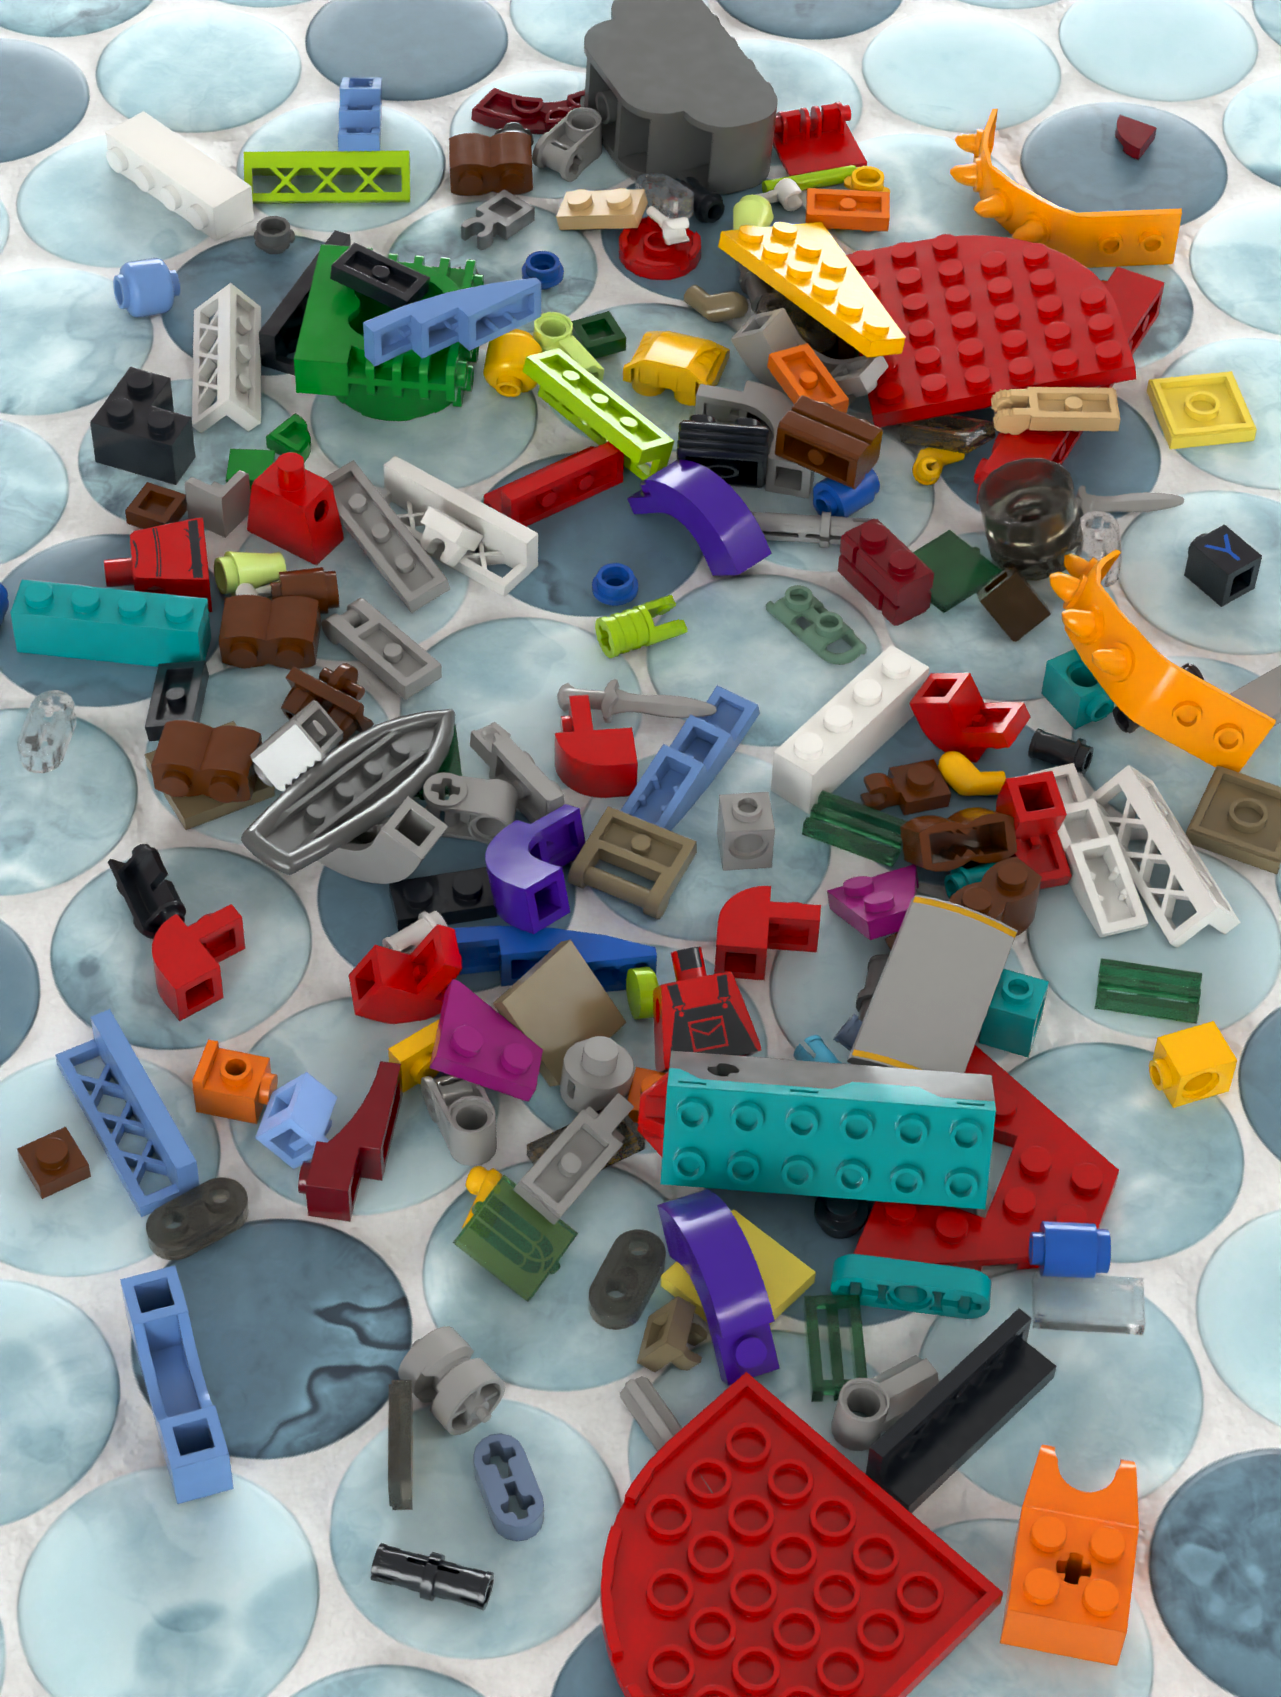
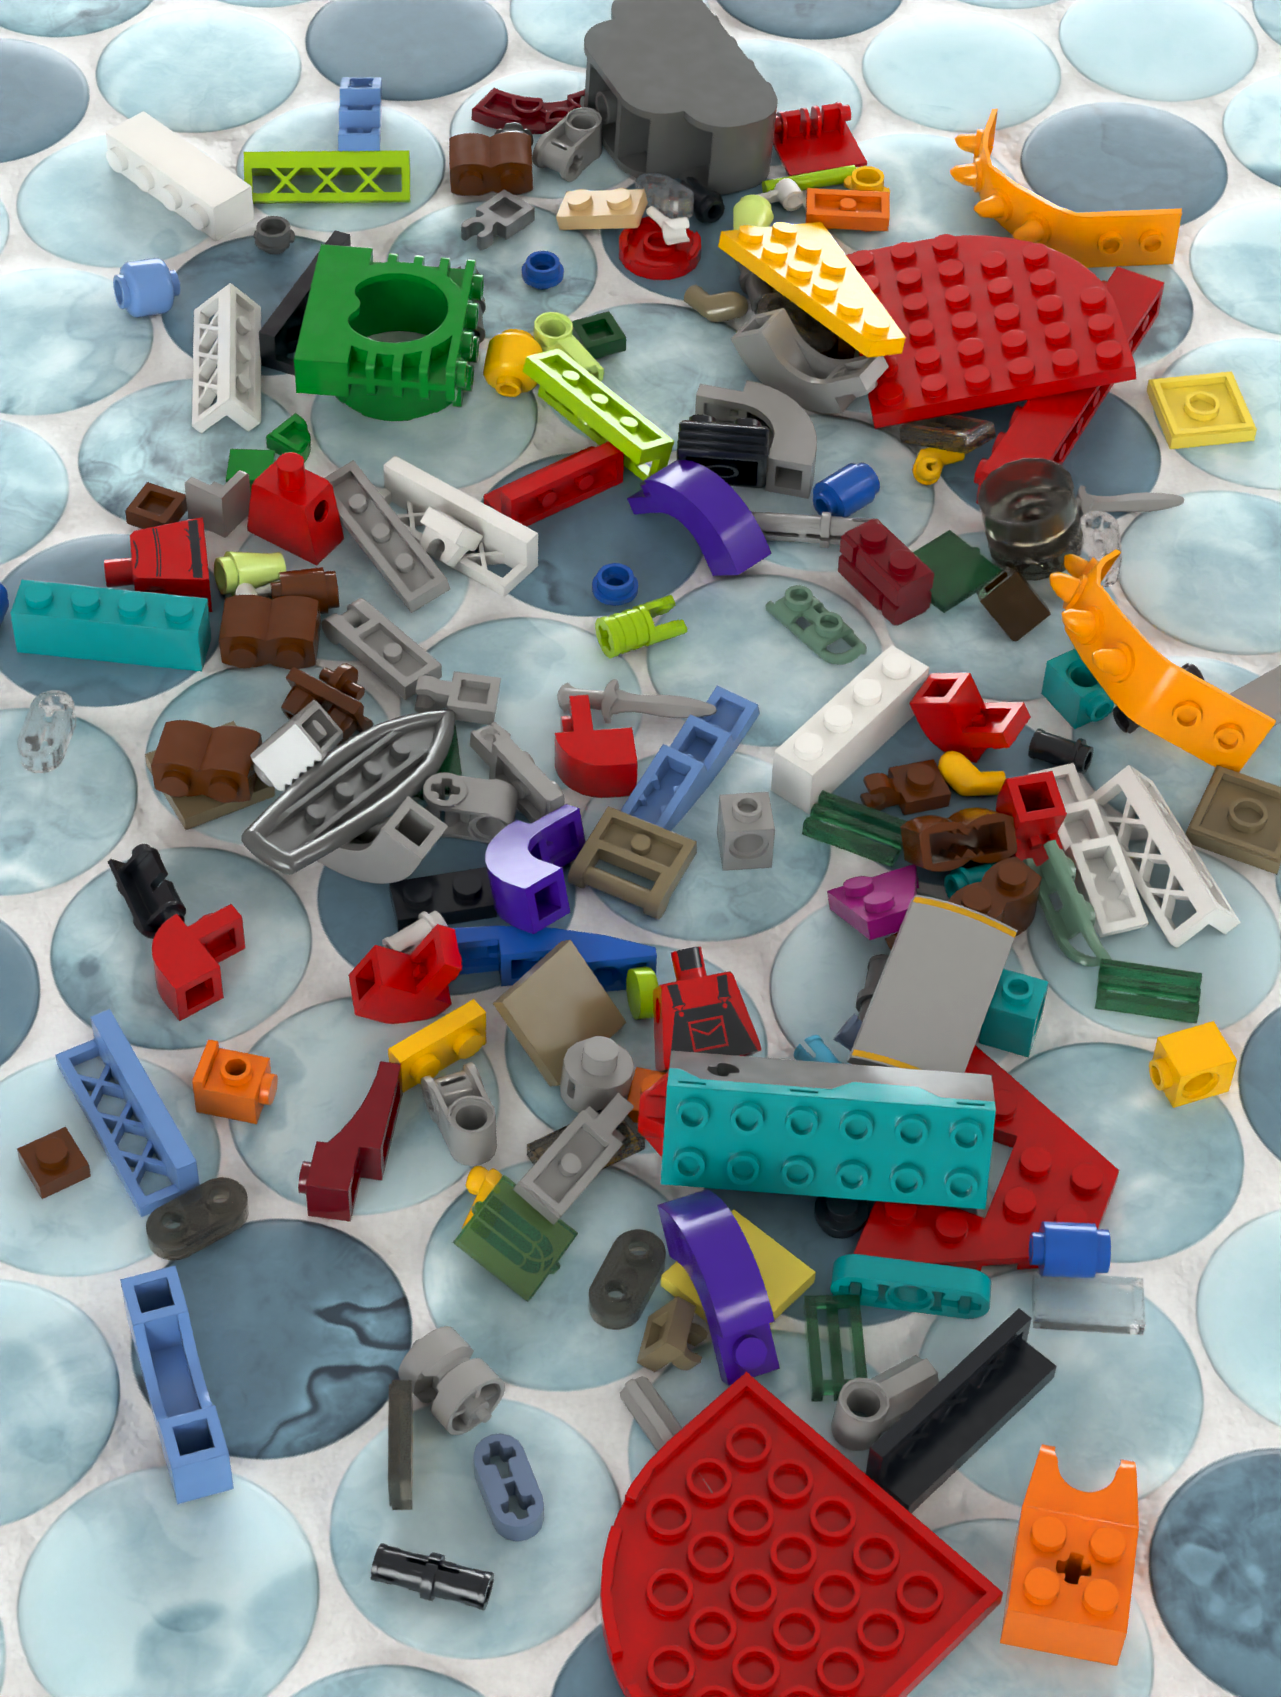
black brick [90,367,196,485] -> none
black plate [145,660,209,741] -> none
light blue brick [255,1072,337,1169] -> none
black plate [330,242,430,309] -> none
medium blue slope [363,278,541,366] -> none
magenta wing [429,979,543,1102] -> none
yellow slope [623,331,730,406] -> none
red brick [714,886,821,980] -> none
orange plate [767,343,849,413] -> none
reddish brown brick [774,395,883,489] -> none
tan hinge [991,387,1120,435] -> none
dark red tile [1115,114,1157,160] -> none
black brick [1184,524,1262,607] -> none
none -> light grey plate [415,671,501,725]
none -> sand green piece [1023,840,1112,967]

